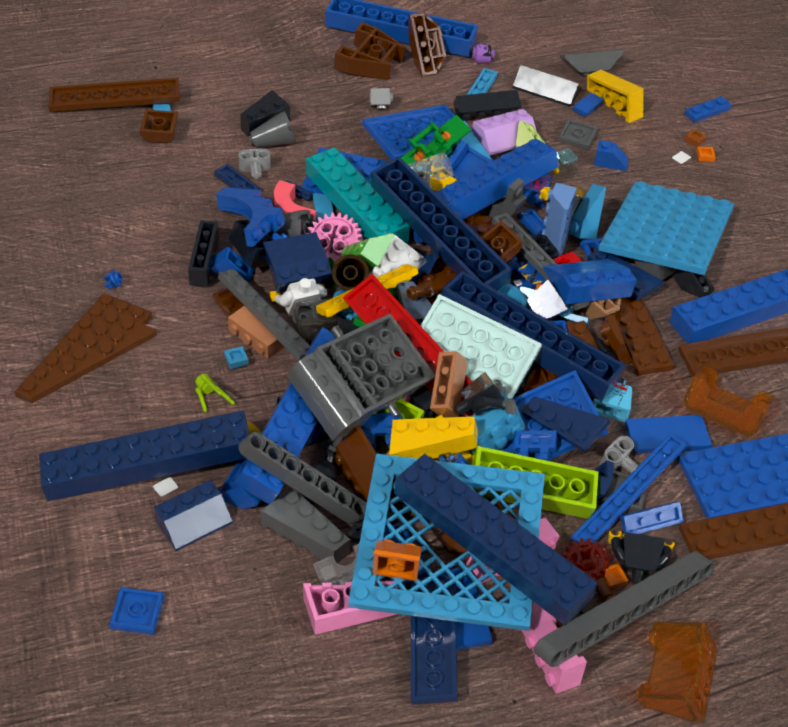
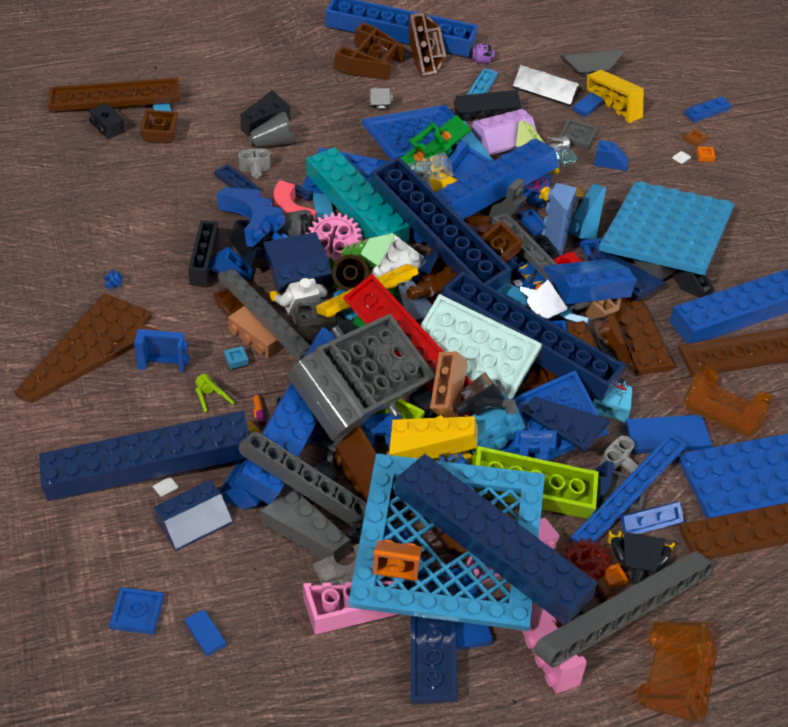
none -> black brick [89,103,125,139]
none -> blue panel [134,329,190,373]
none -> blue tile [184,609,226,657]
none -> piece [253,394,266,426]
none -> flat silver piece [547,136,571,152]

